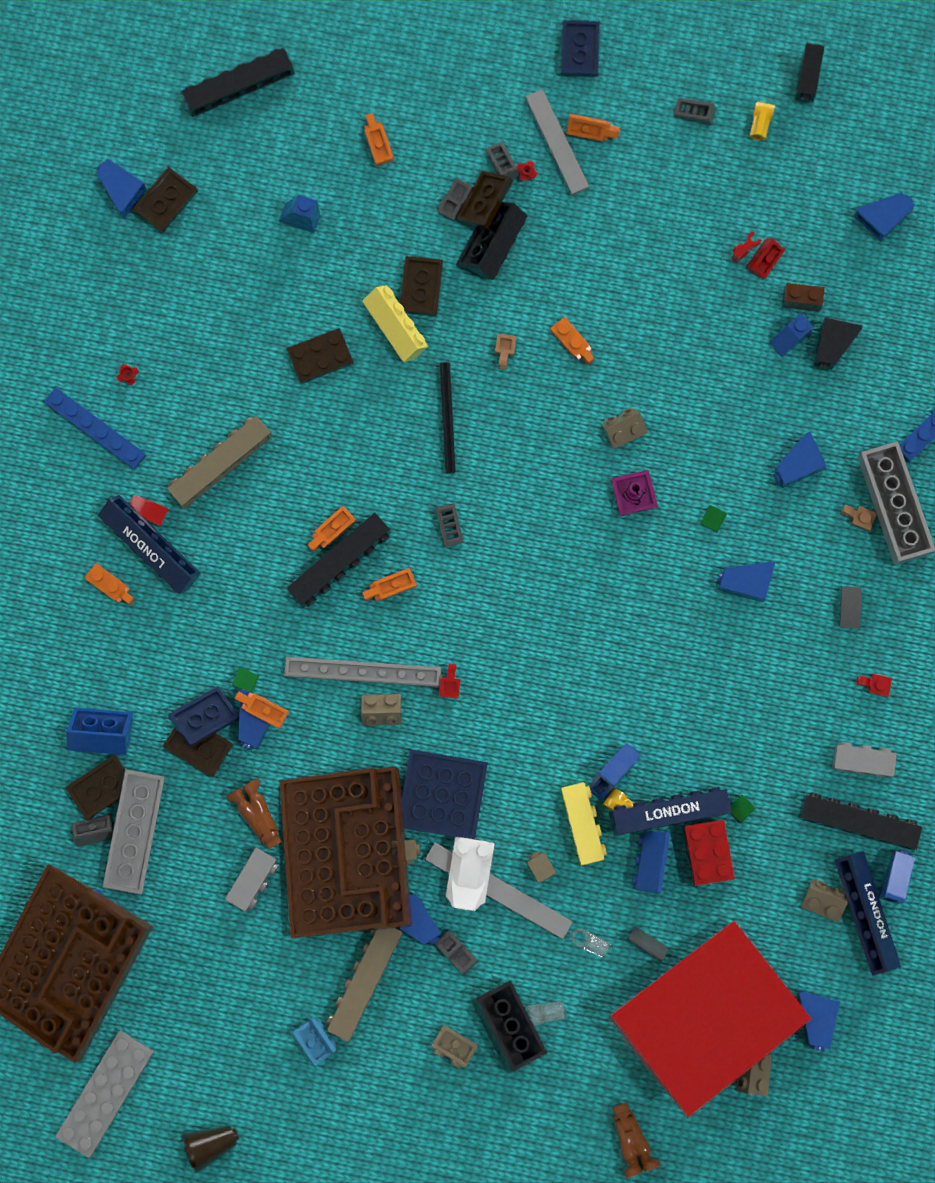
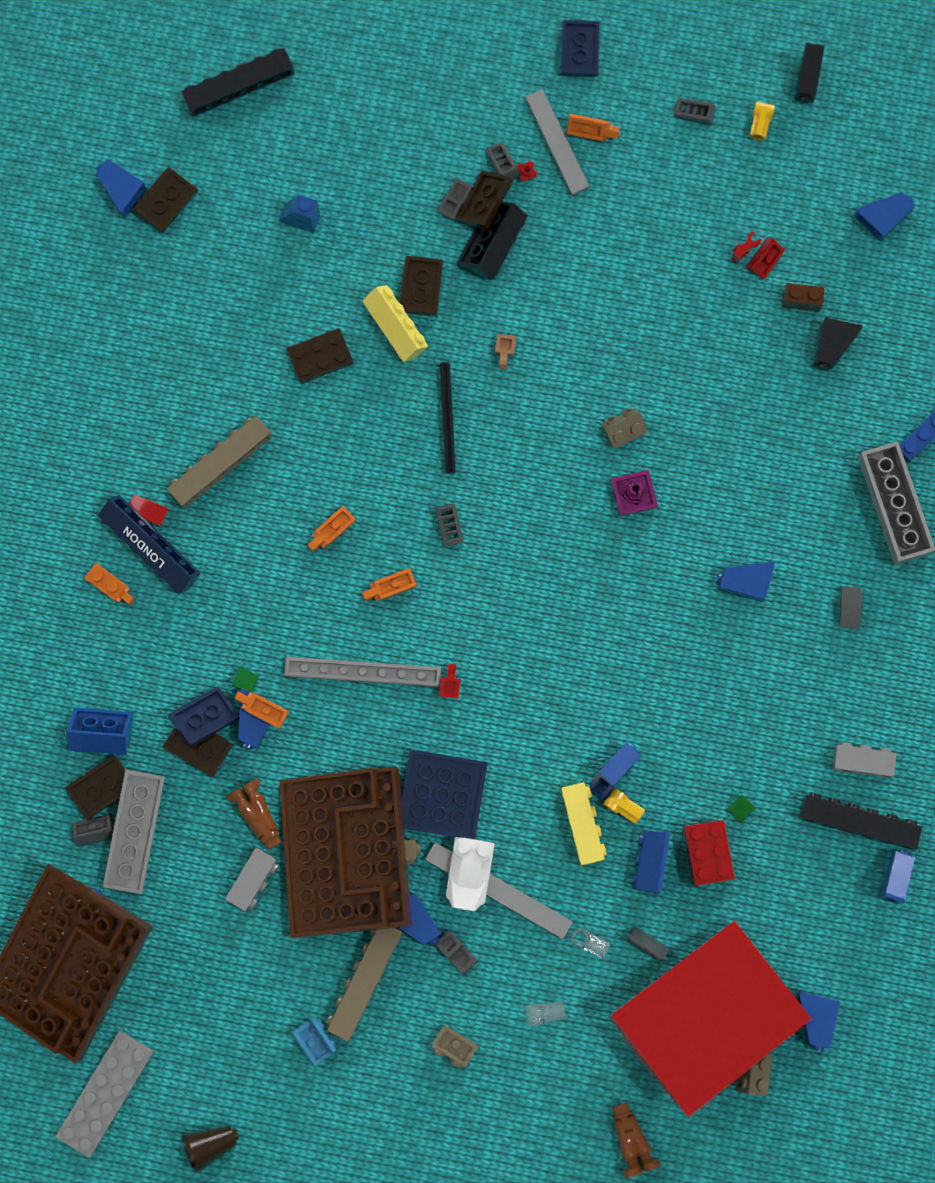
blue plate [44,387,147,470] -> none
red plate [117,364,139,385] -> none
black brick [287,513,391,608] -> none
dark tan bracket [361,694,402,726] -> none
orange hinge [364,113,394,166] -> none
black slope [471,980,548,1073] -> none
dark tan brick [527,851,556,884] -> none
orange hinge [550,317,594,365] -> none
dark blue brick [609,787,732,836] -> none
green slope [700,505,727,533] -> none
blue slope [770,313,814,357] -> none
blue slope [773,432,827,488] -> none
dark tan bracket [801,879,848,922] -> none
dark blue brick [835,851,901,976] -> none
medium nougat plate [840,505,877,532] -> none
red plate [856,673,892,697] -> none

